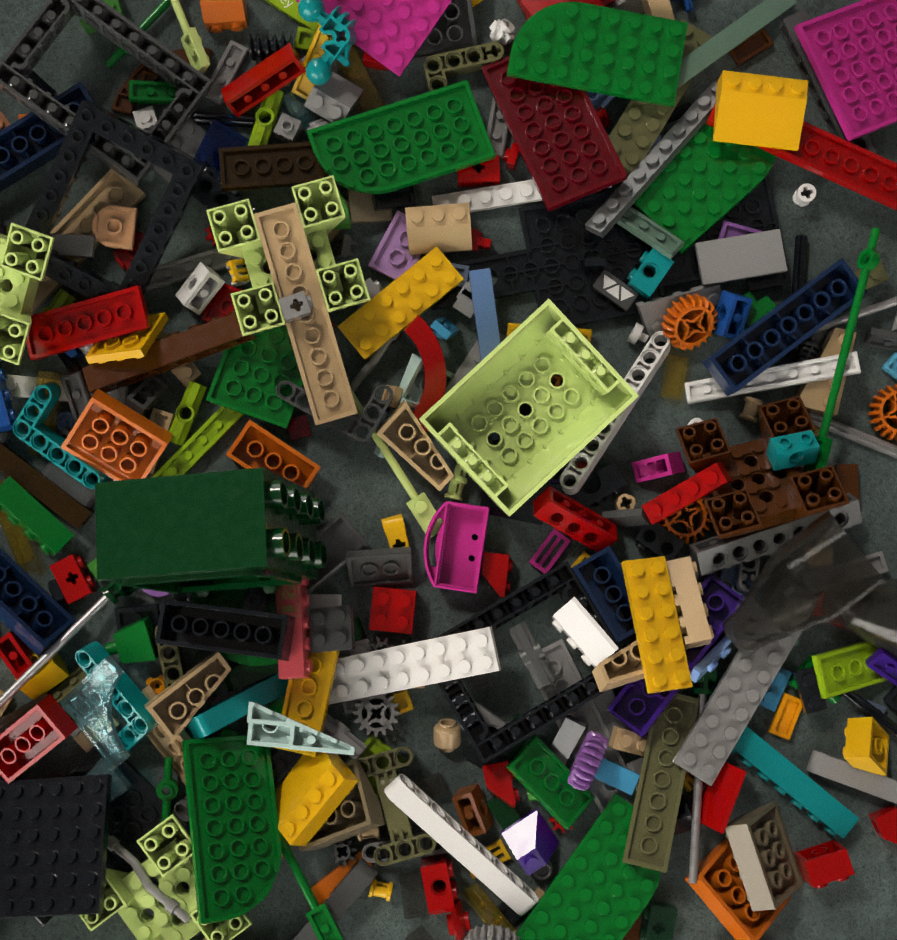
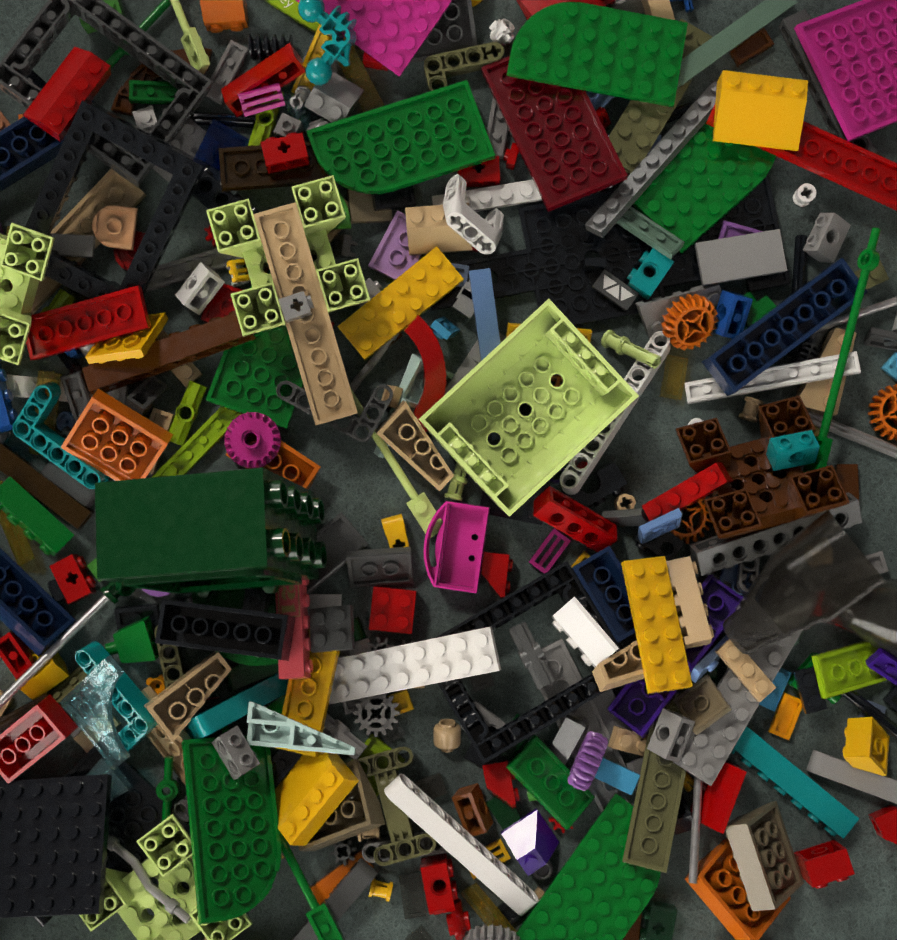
dark red tile [288,415,312,441] -> none
lime tile [294,26,316,51] -> none
white tile [627,322,649,345] -> none
dark pink arch [632,451,685,483] -> none
none -> red slope [23,46,111,142]
none -> light grey brick [212,726,260,780]
none -> dark pink gear [224,412,281,468]
none -> dark pink tile [238,82,285,117]
none -> red brick [260,132,310,174]
none -> light grey pin [290,86,311,109]
none -> white connector [443,174,504,255]
none -> yellowish green pin [601,330,661,369]
none -> medium blue tile [638,508,682,544]
none -> light grey brick [647,708,695,762]
none -> dark tan tile [673,674,732,735]
none -> tan plate [715,637,776,702]
none -> light grey brick [803,213,851,263]

